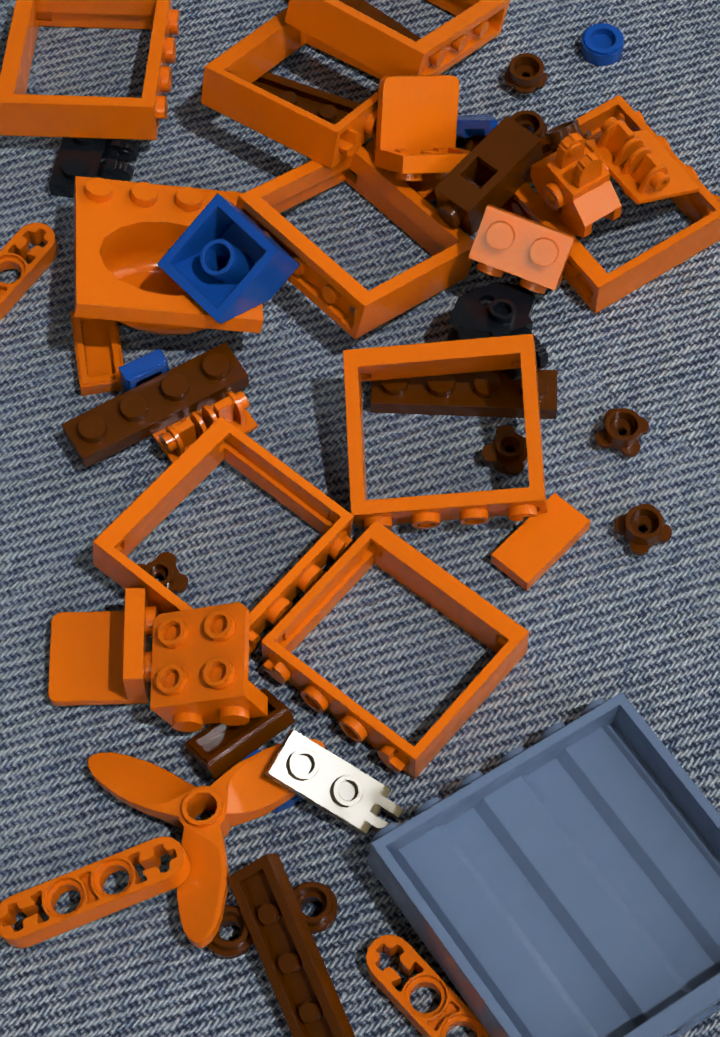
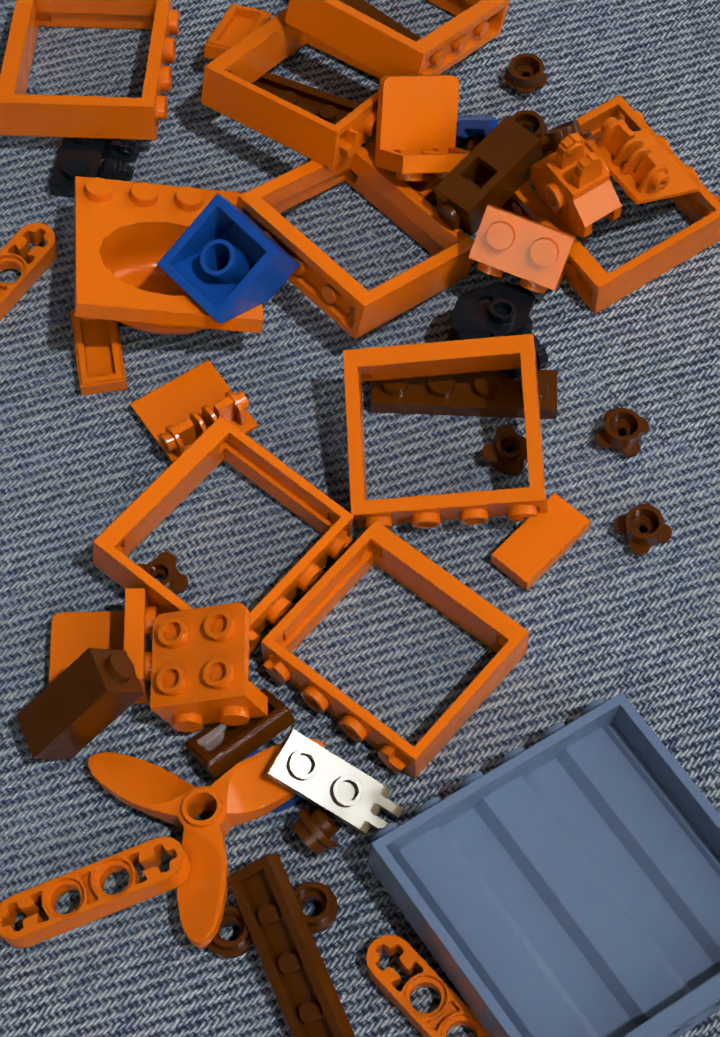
reddish brown plate [61,342,249,469] -> none
blue tile [118,348,169,393] -> none
blue tile [581,23,624,66] -> none
none -> reddish brown brick [16,648,144,760]
none -> orange tile [204,4,271,60]
none -> reddish brown plate [292,807,339,855]

